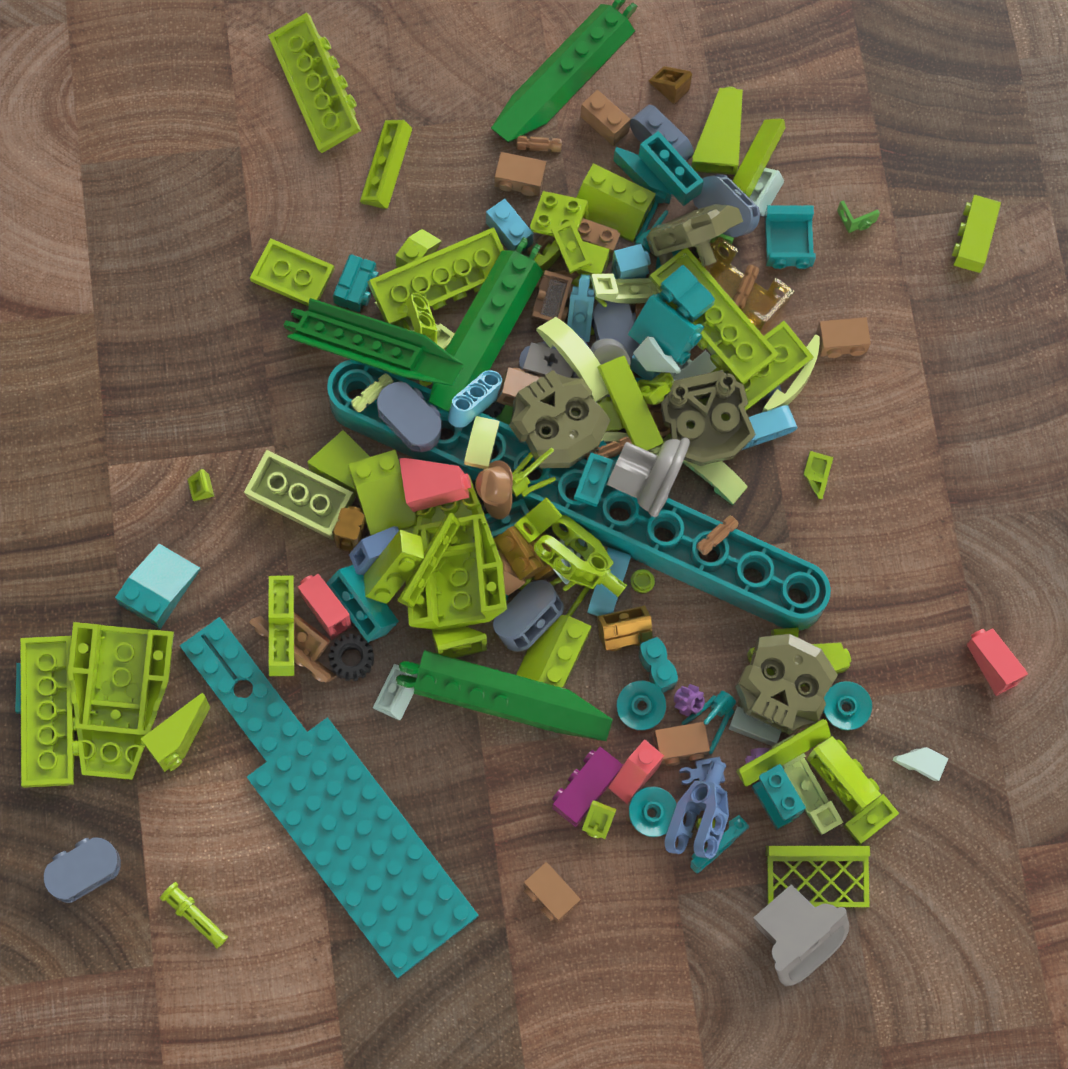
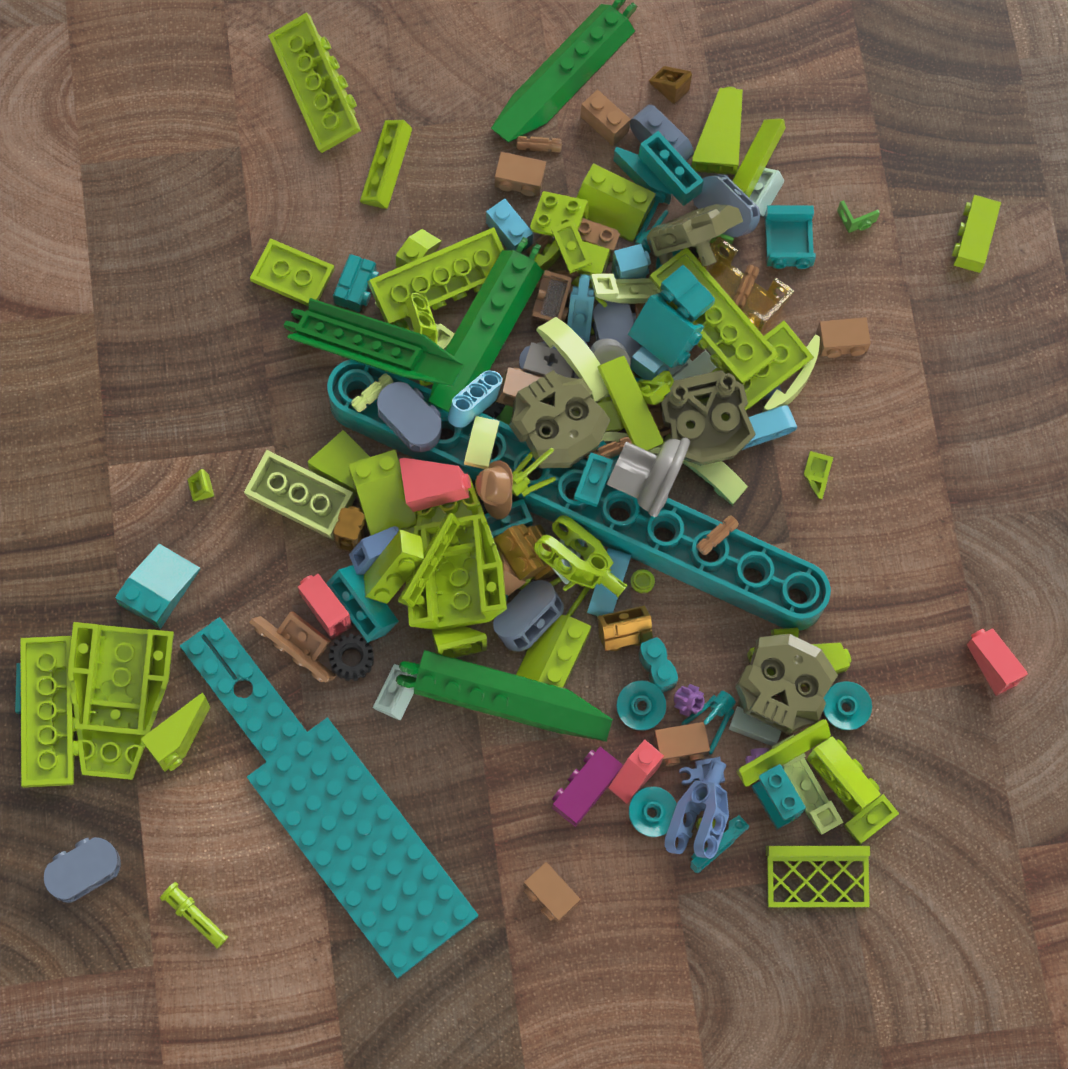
lime slope [269,576,294,676] -> none
lime bracket [514,498,562,544] -> none
lime bracket [582,800,617,839] -> none
light aqua slope [633,337,681,373] -> none
light grey piece [753,885,849,986] -> none
light aqua slope [893,747,948,781] -> none

